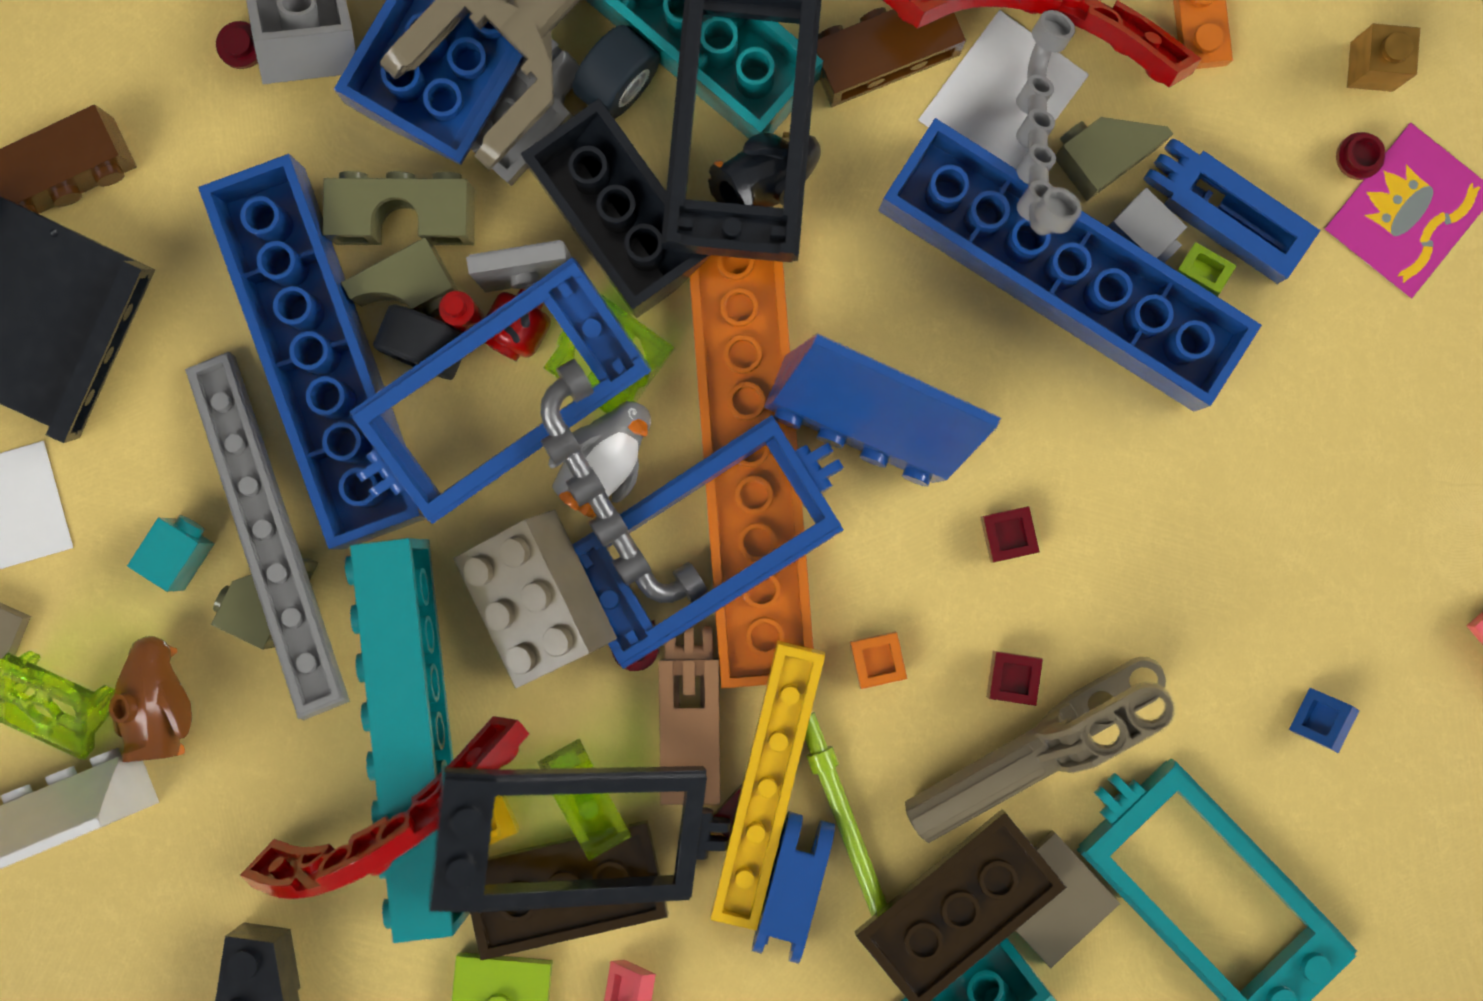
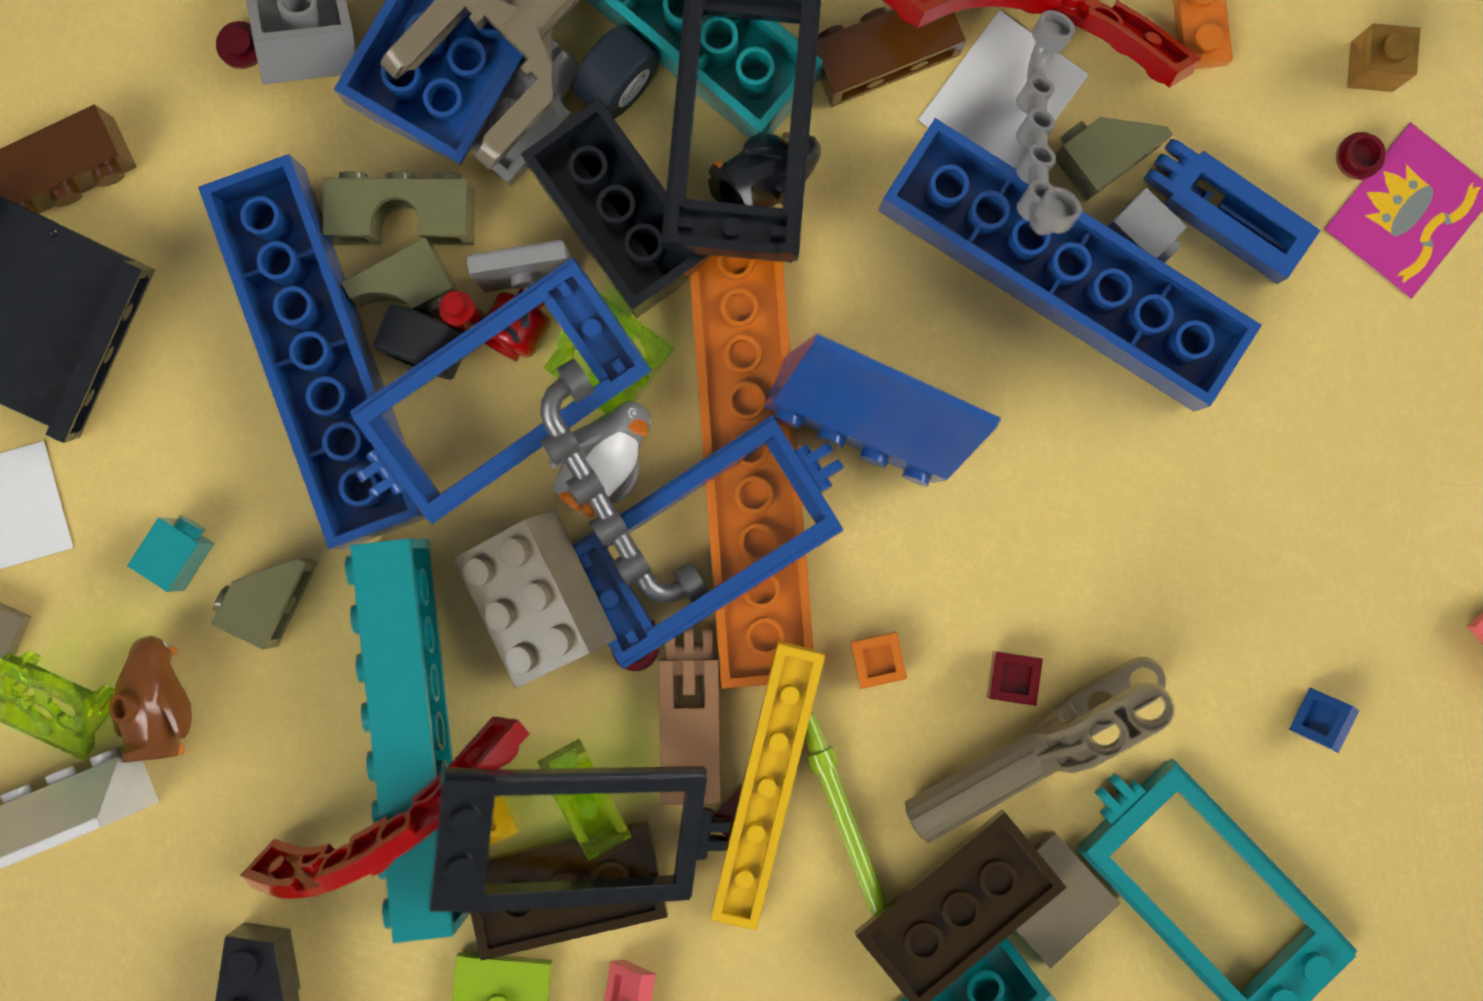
light grey tile [185,352,350,720] -> none
blue piece [752,811,835,964] -> none
dark red plate [980,506,1040,563] -> none
lime plate [1177,242,1237,297] -> none

